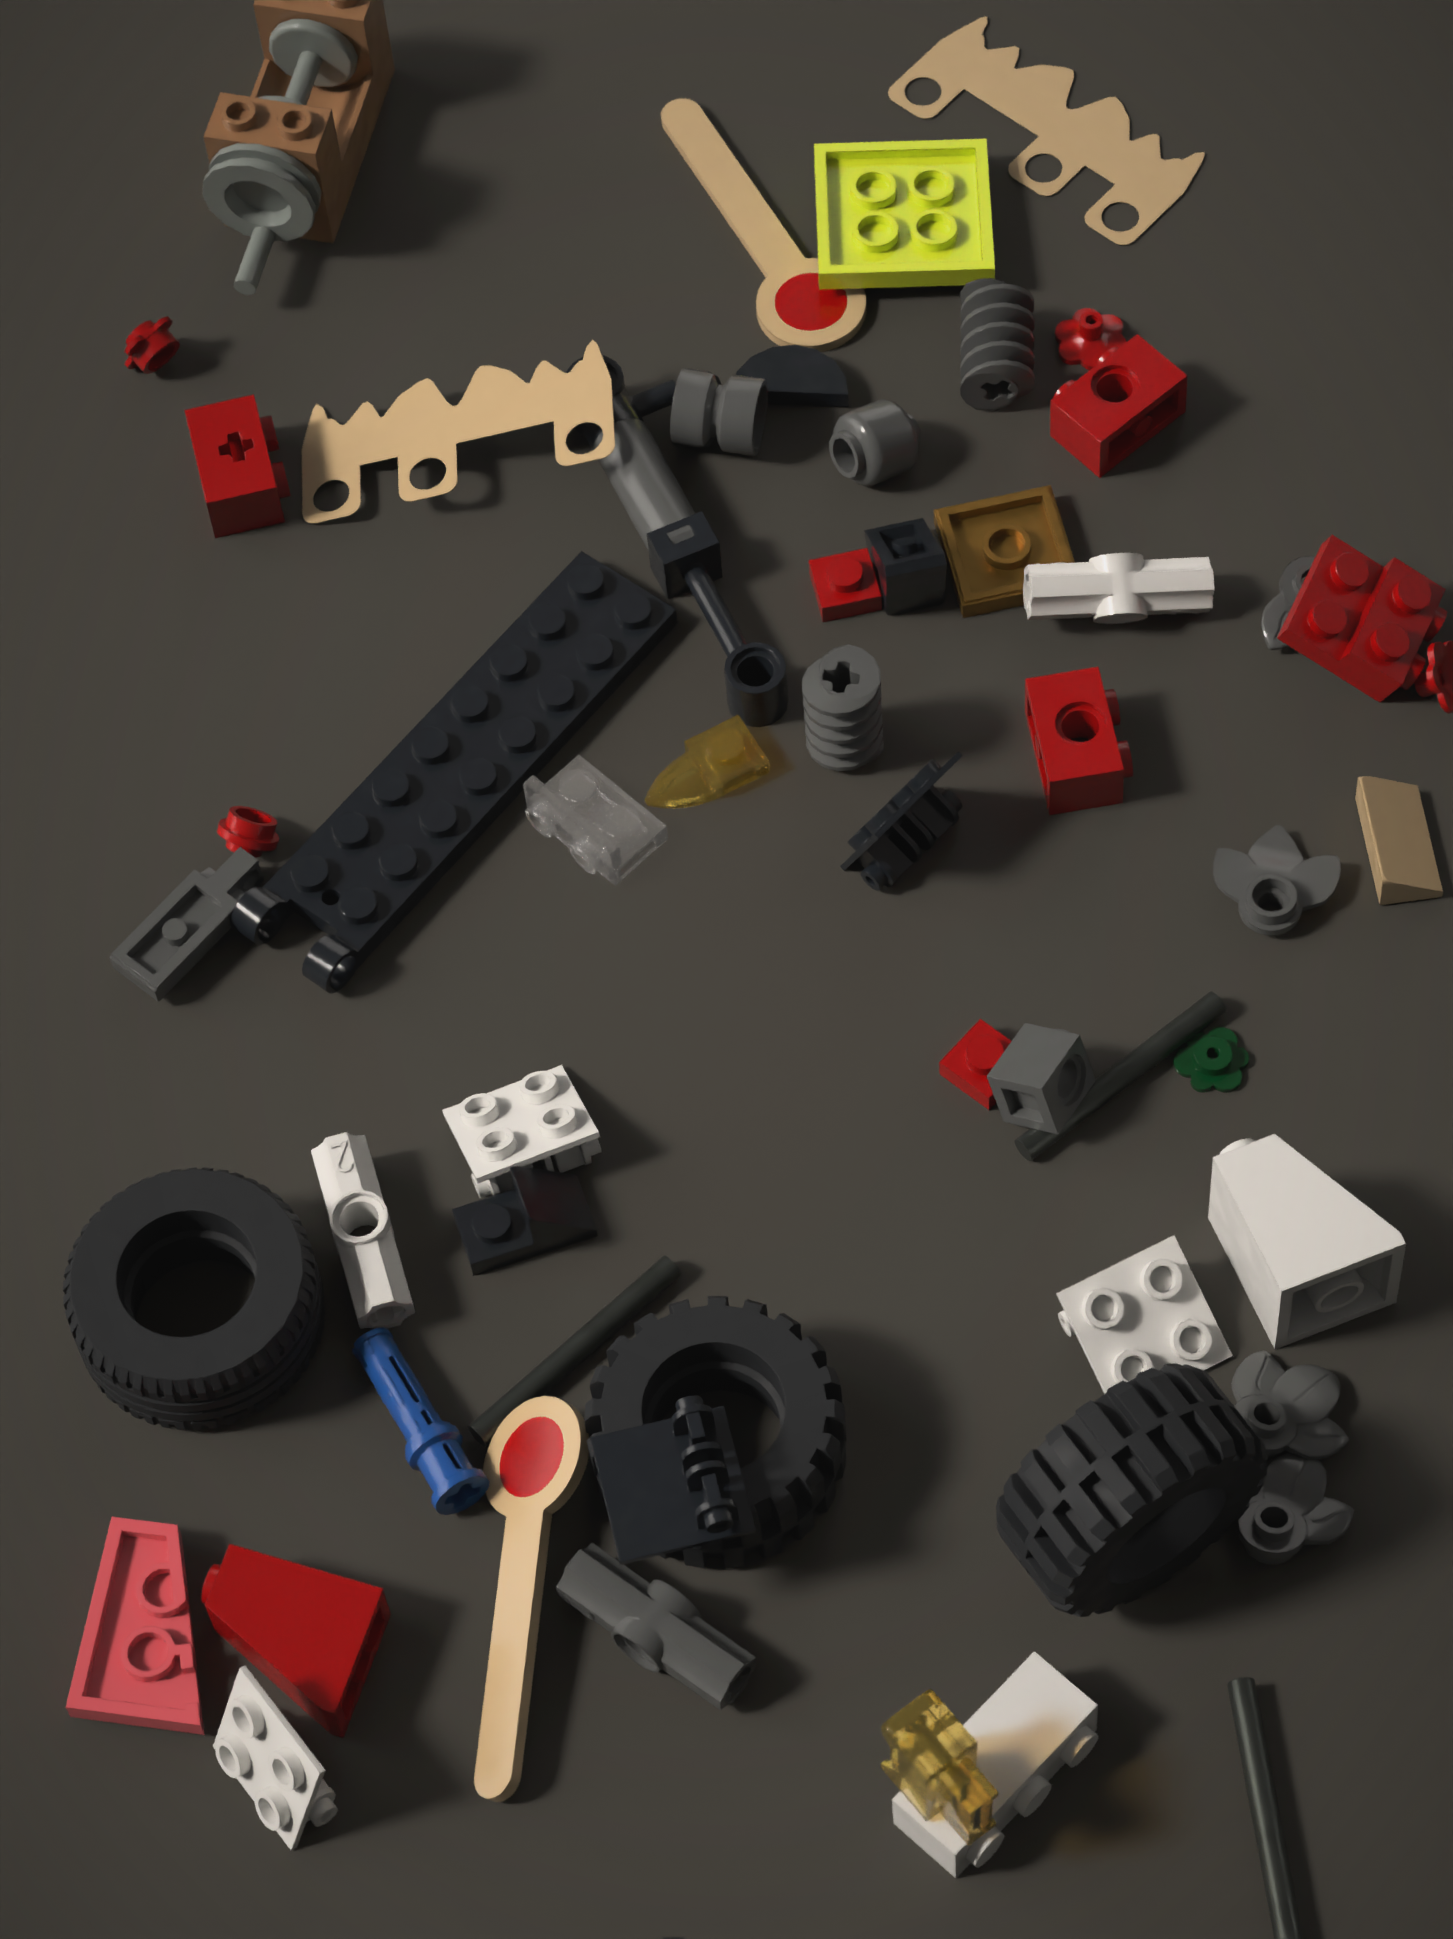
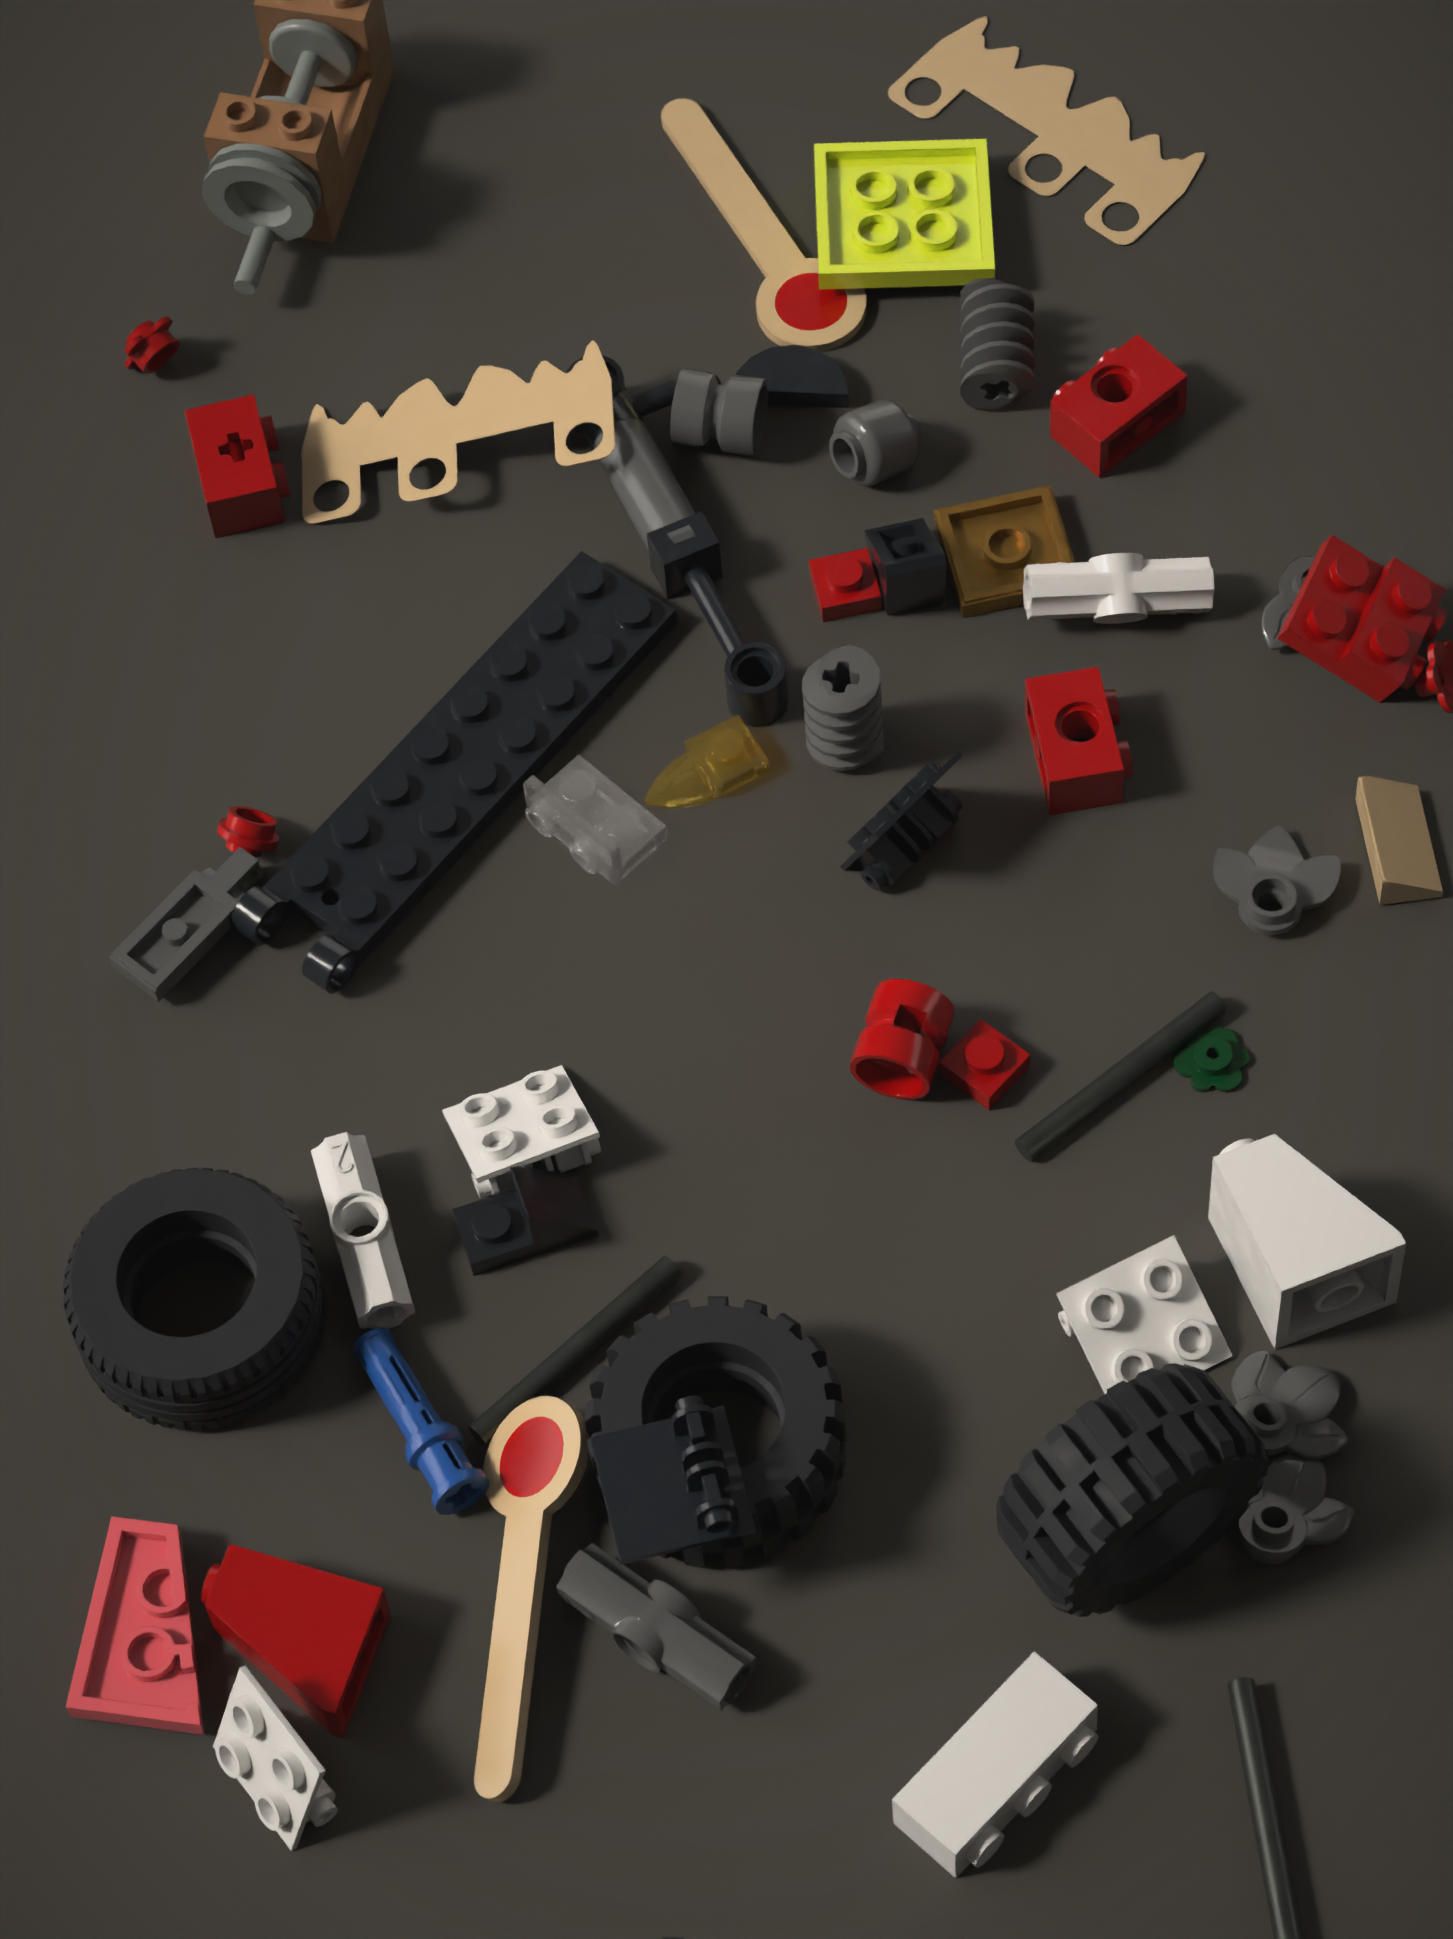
clear yellow piece [881,1689,999,1846] -> none
dark grey brick [987,1023,1096,1134] -> none
red plant [1055,308,1127,371] -> none
none -> red wheel [850,979,955,1100]

